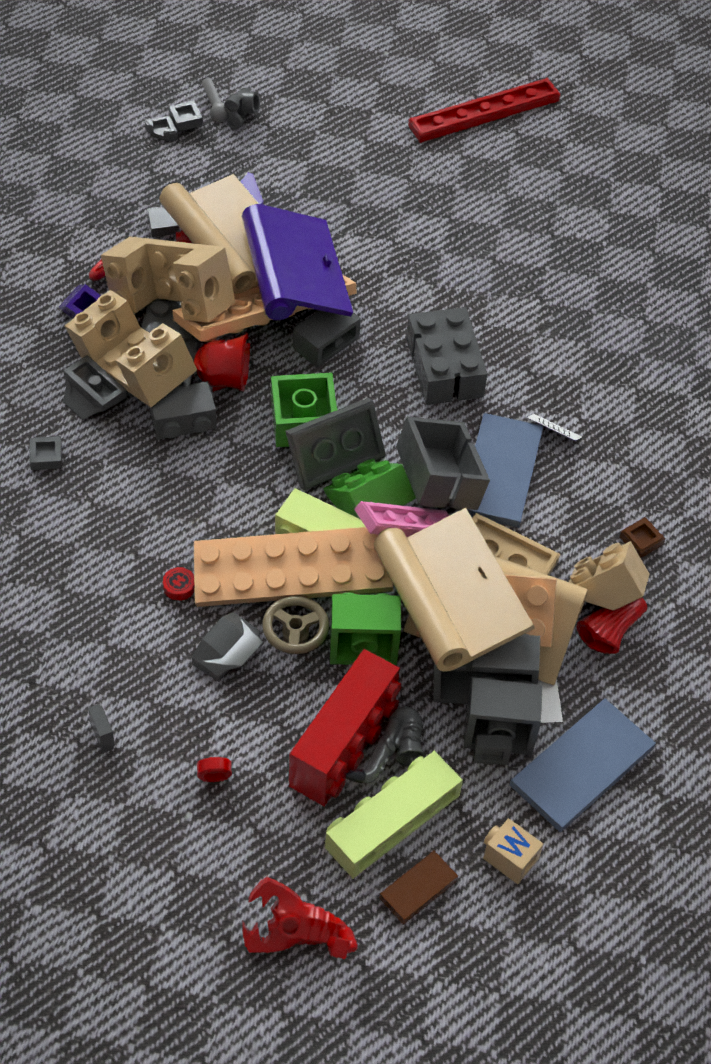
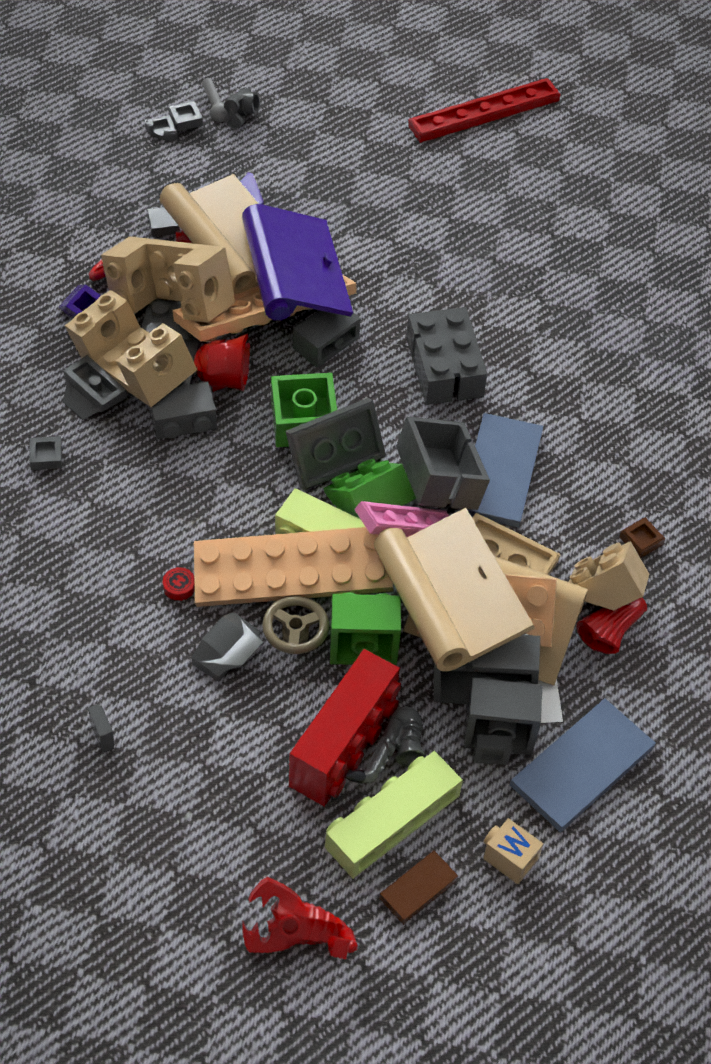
red tile [197,757,232,782] -> none
white sticker [527,414,582,441] -> none

